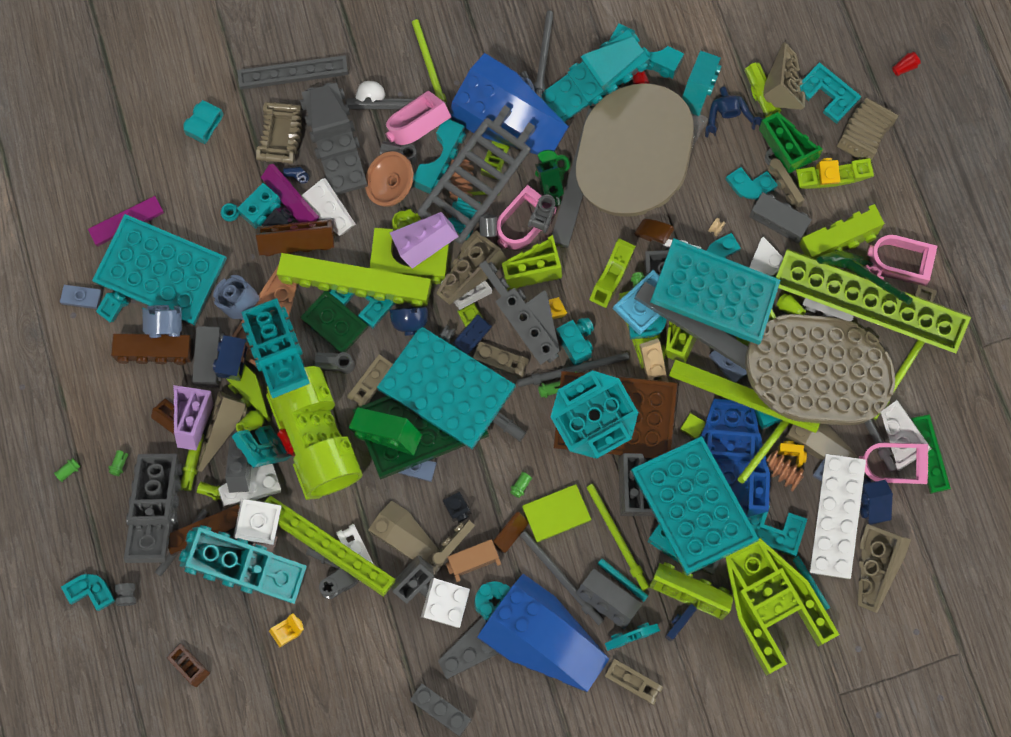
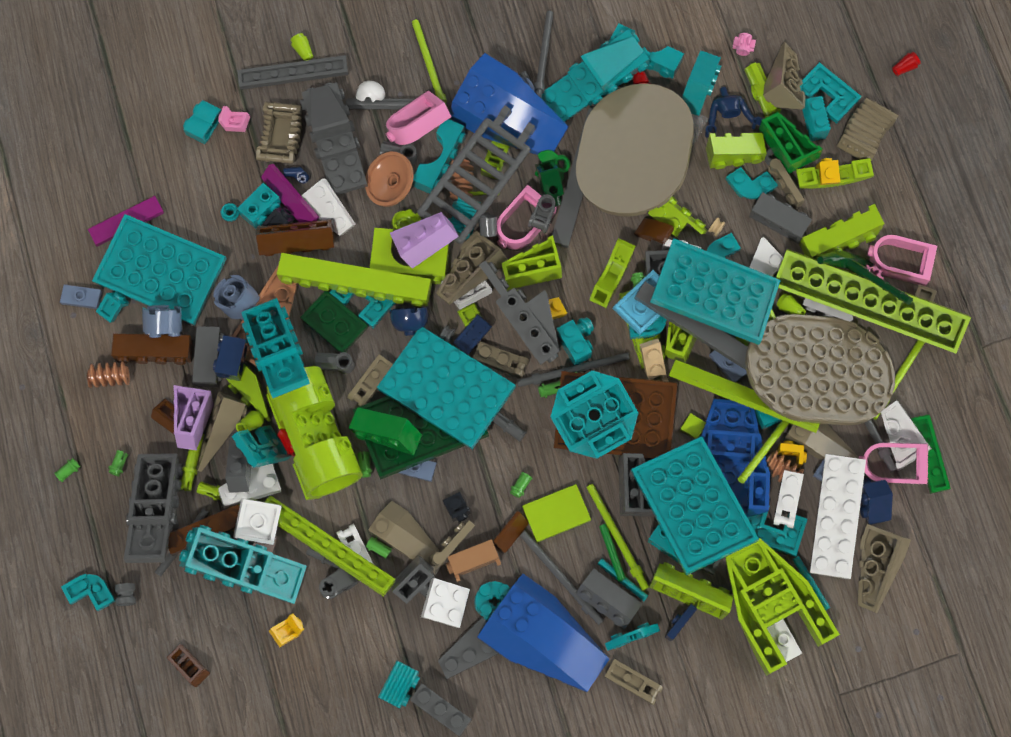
none -> nougat piece [87,361,130,388]
none -> bright pink bracket [218,106,250,132]
none -> lime cone [290,33,314,61]
none -> bright green pin [358,452,373,478]
none -> bright green pin [366,537,392,559]
none -> teal brick [378,661,420,709]
none -> green bar [599,524,626,581]
none -> lime bracket [648,196,708,237]
none -> lime wedge [706,133,767,169]
none -> bright pink gear [733,33,756,56]
none -> white plate [767,619,802,662]
none -> white plate [773,470,804,528]
none -> teal brick [802,96,831,141]

